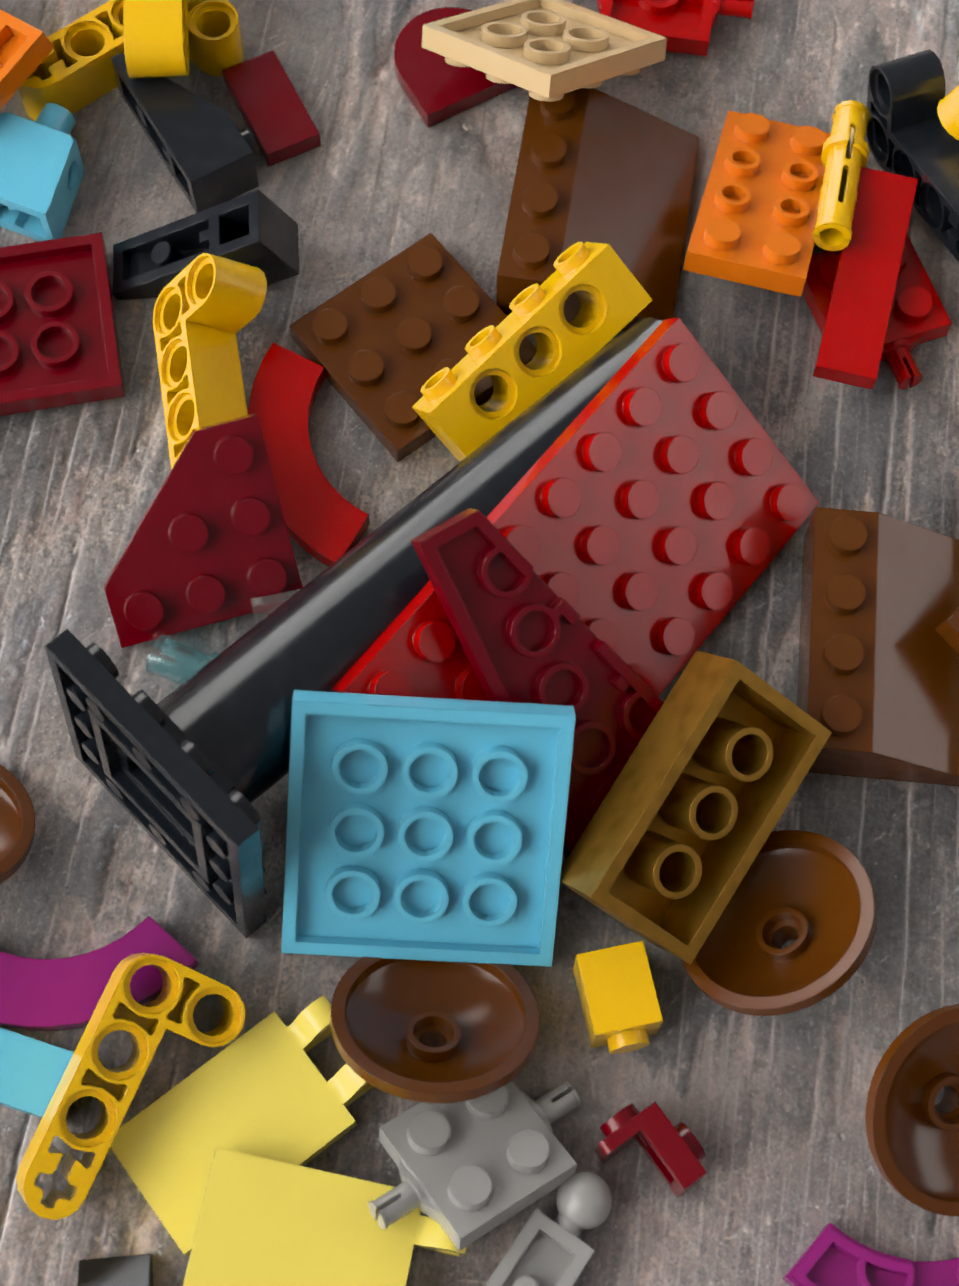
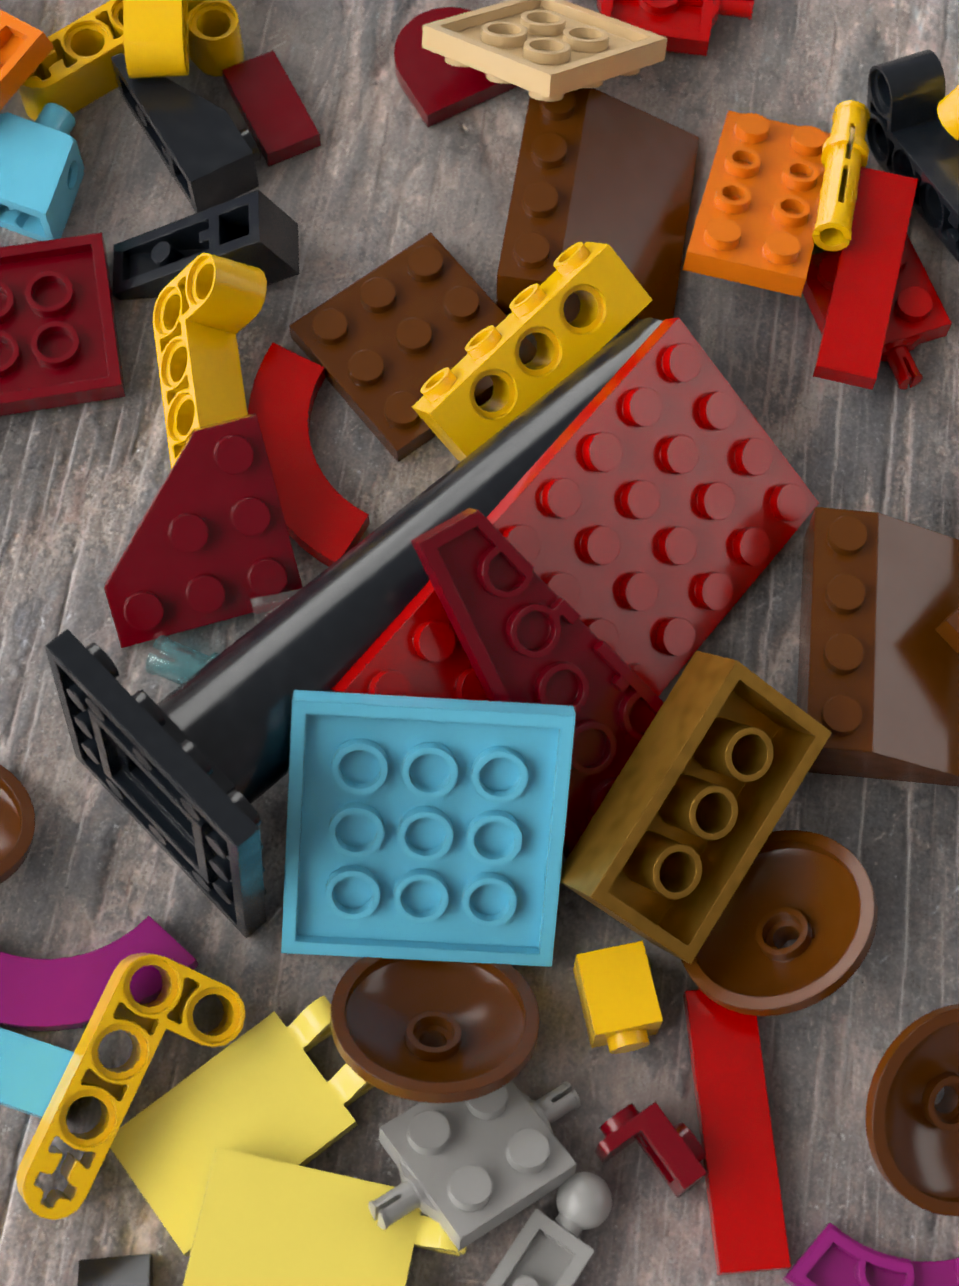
none -> red tile [683,990,791,1275]

